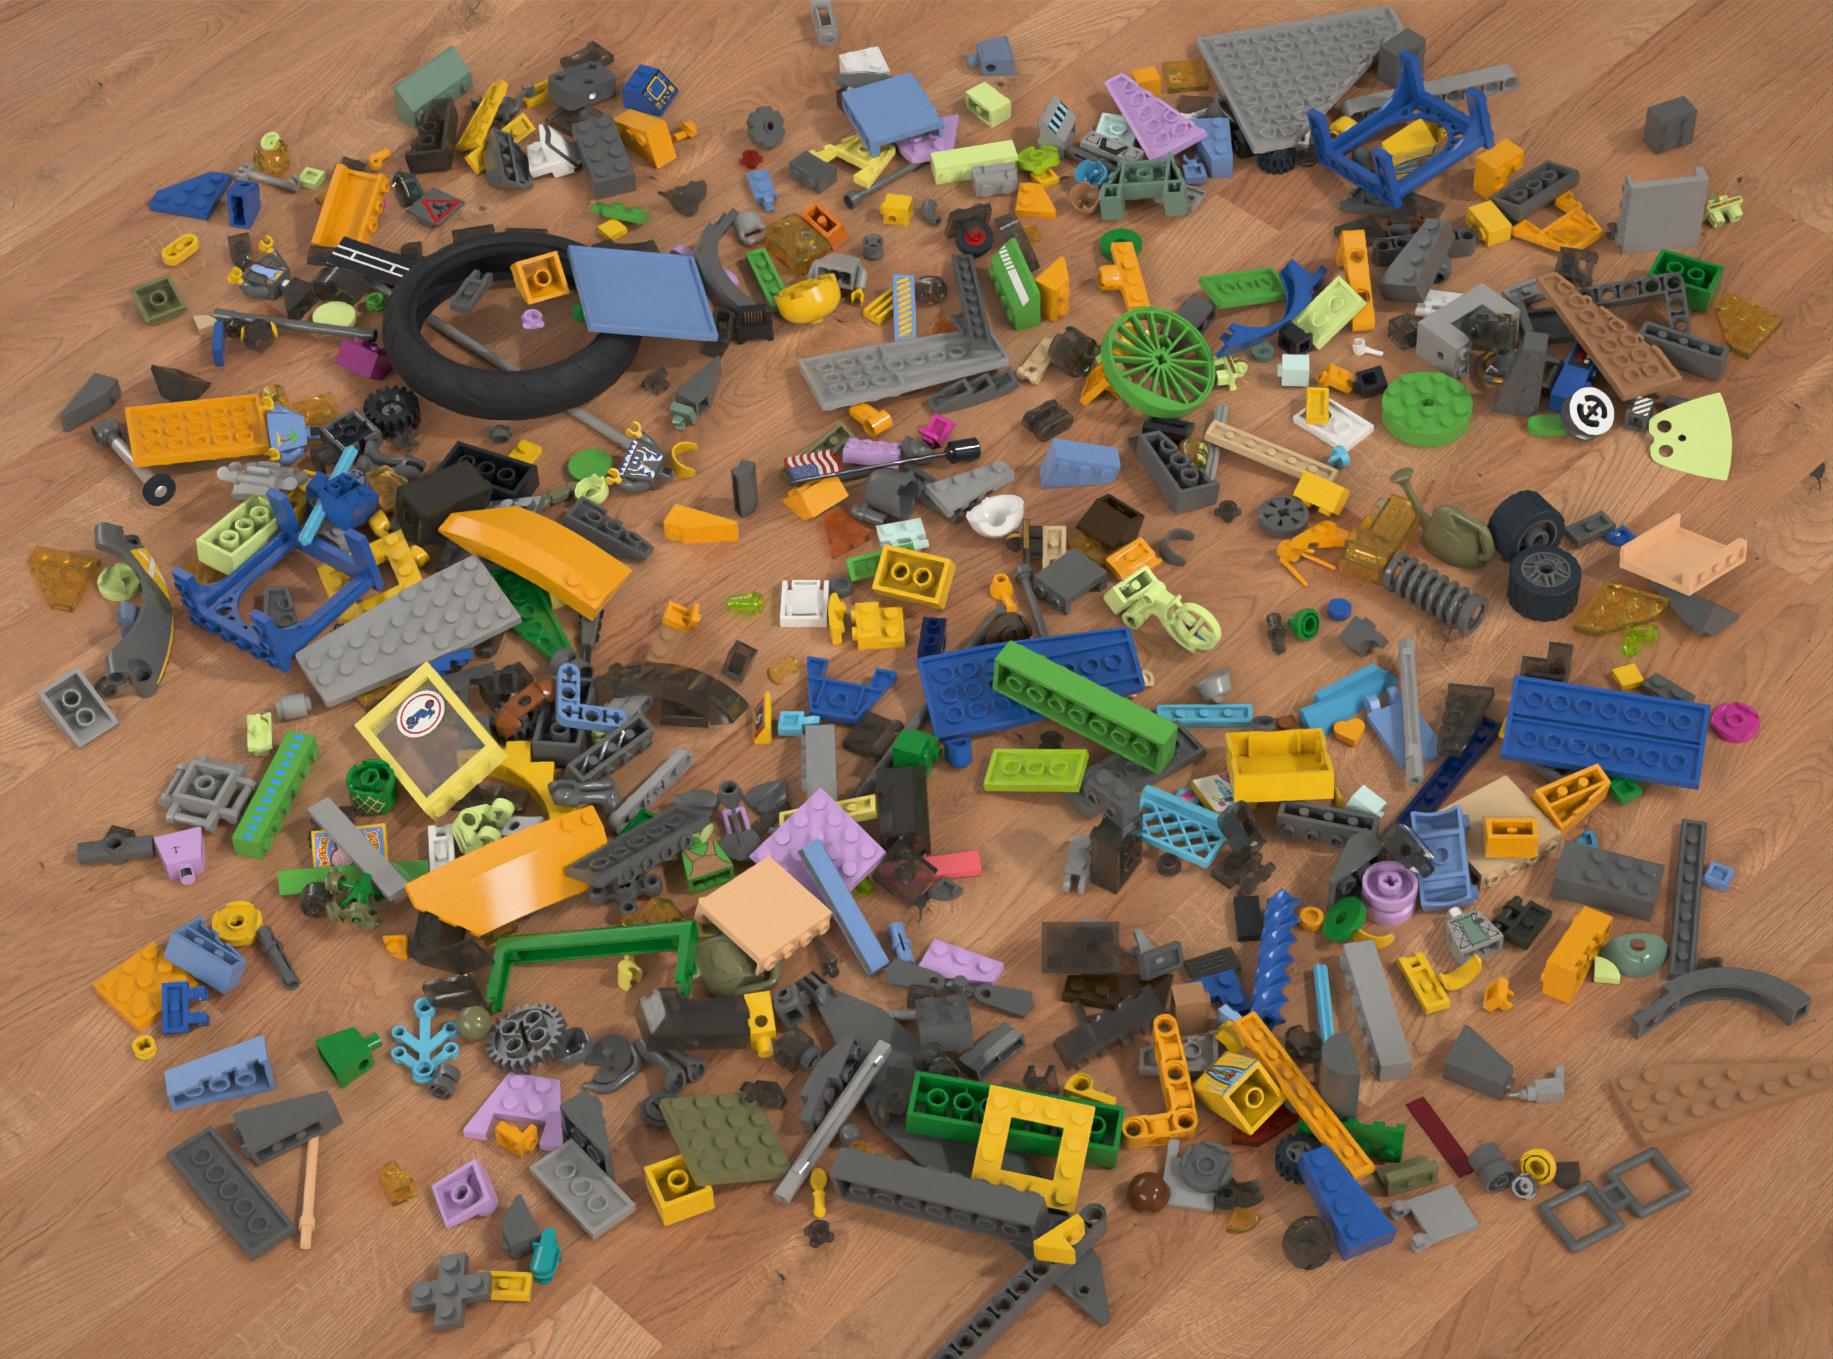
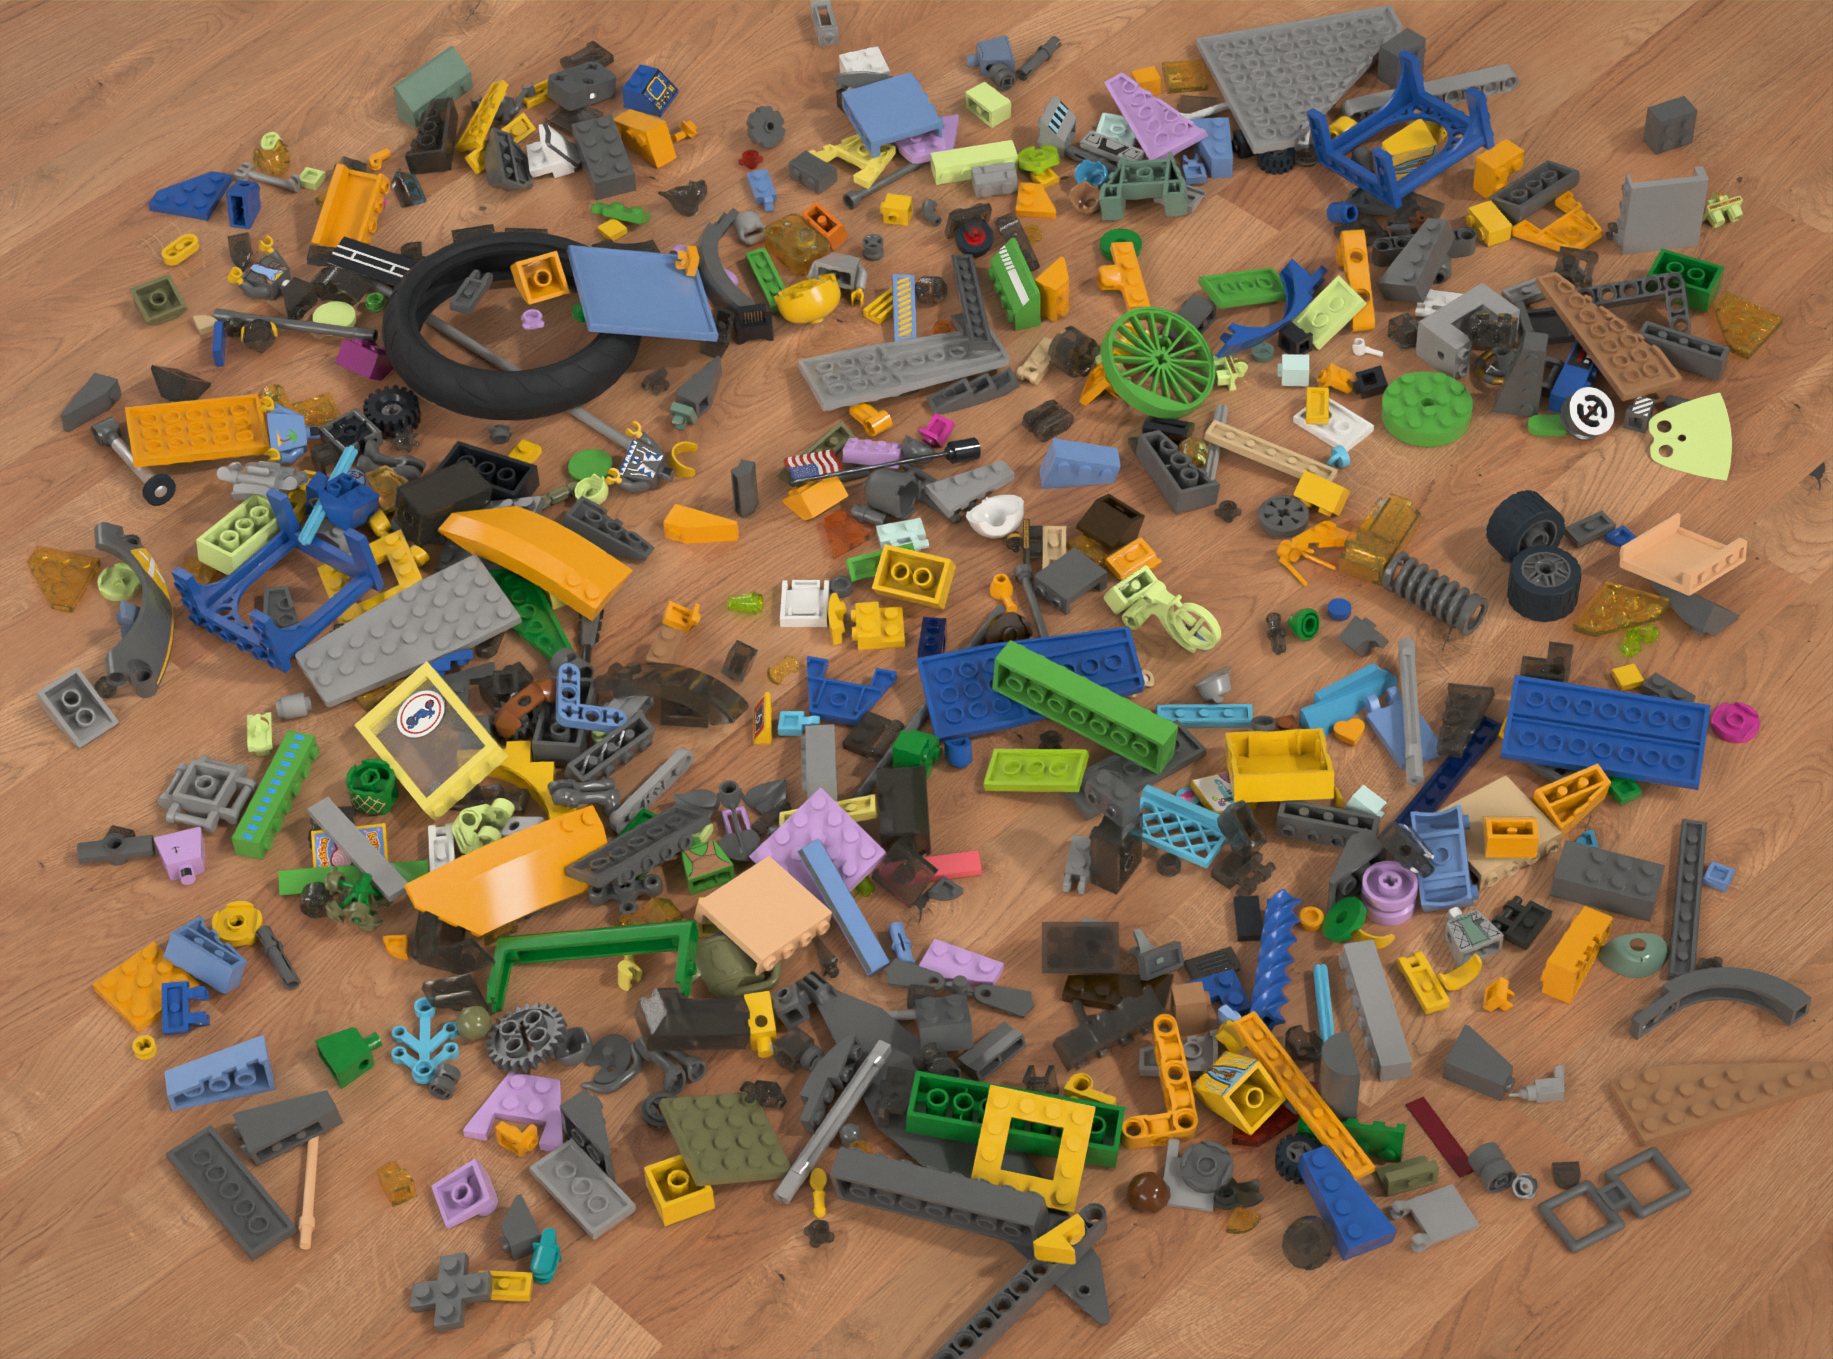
dark grey piece [406,187,466,229] -> none
dark grey helmet [1159,528,1195,566] -> none
dark grey piece [1205,93,1239,127] -> none
olive piece [1389,467,1496,569] -> none
yellow brick [1519,1148,1557,1185] -> none
yellowish green tile [1593,956,1620,984] -> none
none -> light orange tile [675,246,700,277]
none -> dark grey wheel [989,63,1016,91]
none -> dark grey pin [1016,36,1061,81]
none -> blue brick [1327,202,1358,224]

